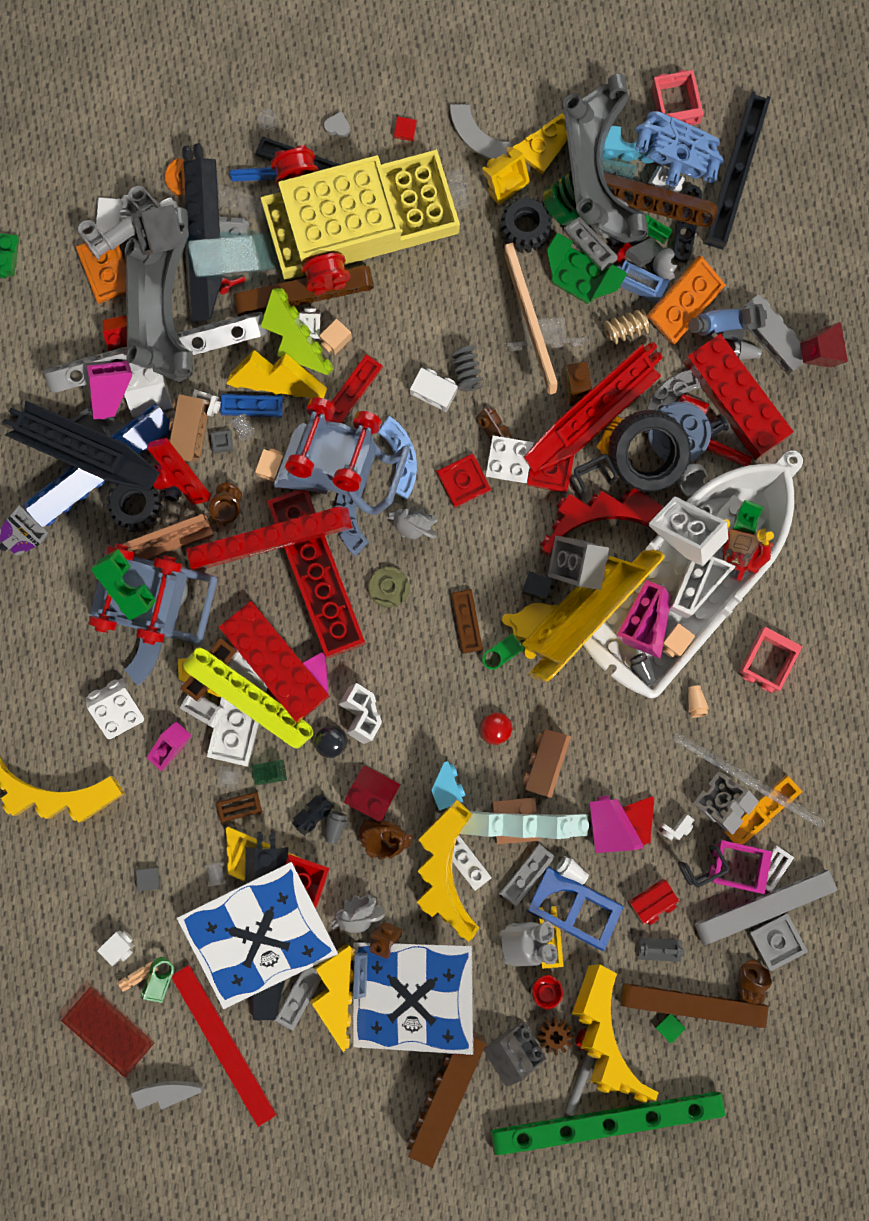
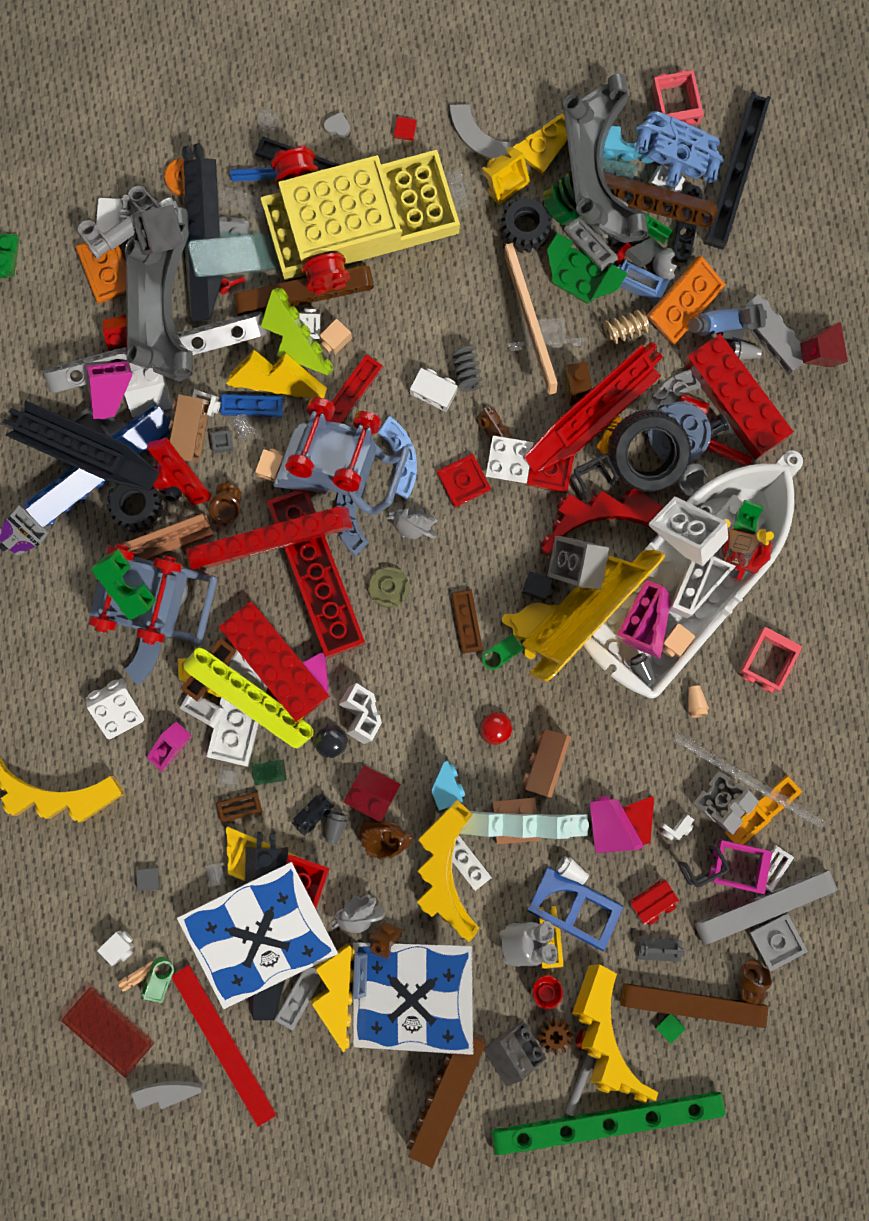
light grey tile [499,843,555,907] -> none

